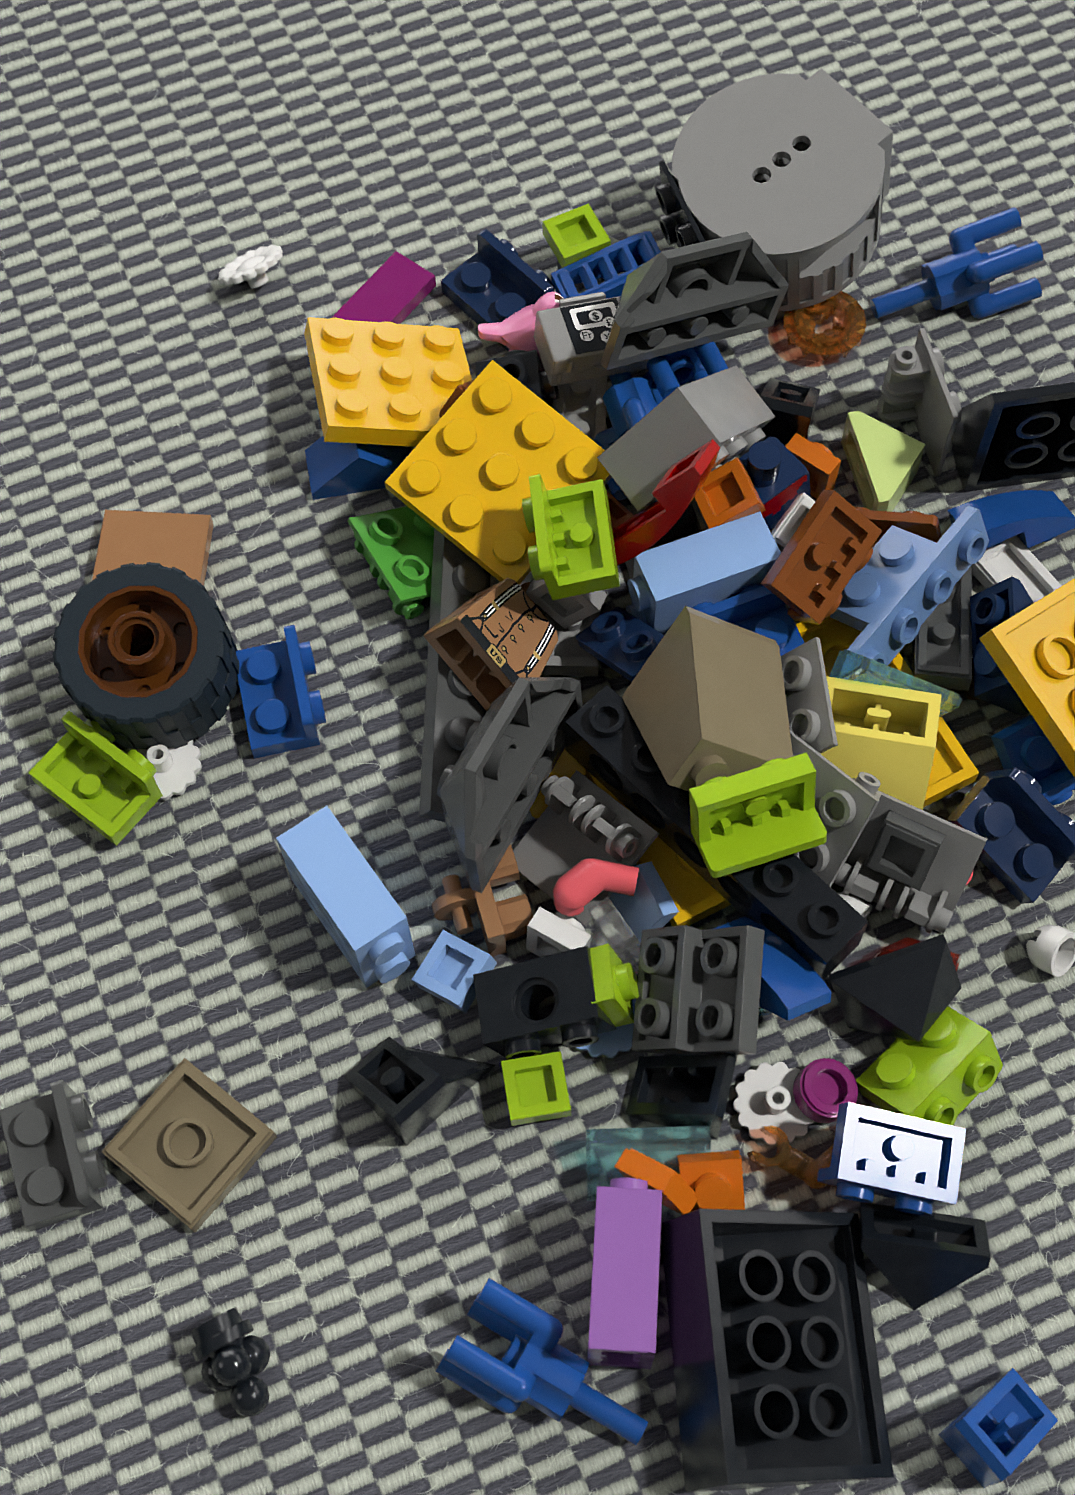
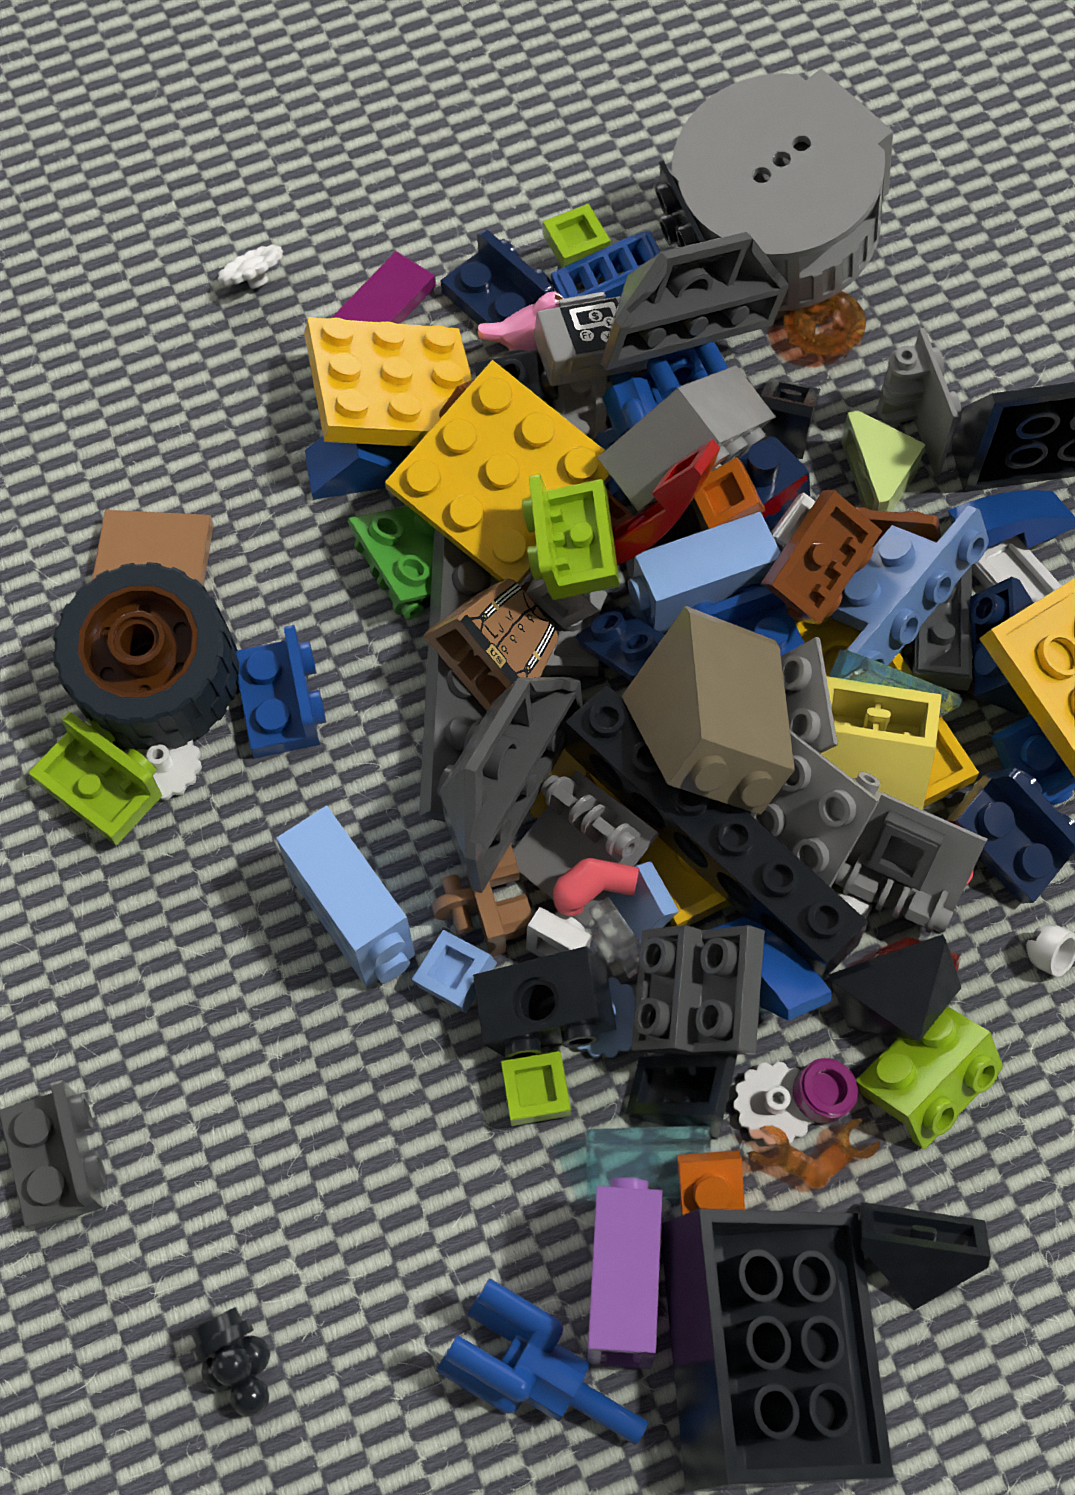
dark tan tile [101,1058,277,1233] -> none
black slope [344,1037,495,1146] -> none
lime plate [590,943,639,1027] -> none
orange tile [614,1148,698,1215] -> none
lime bracket [689,752,827,878] -> none
orange plate [785,433,841,499] -> none
bracket [817,1102,966,1216] -> none
blue plant [870,207,1043,319] -> none
blue slope [939,1368,1058,1488] -> none

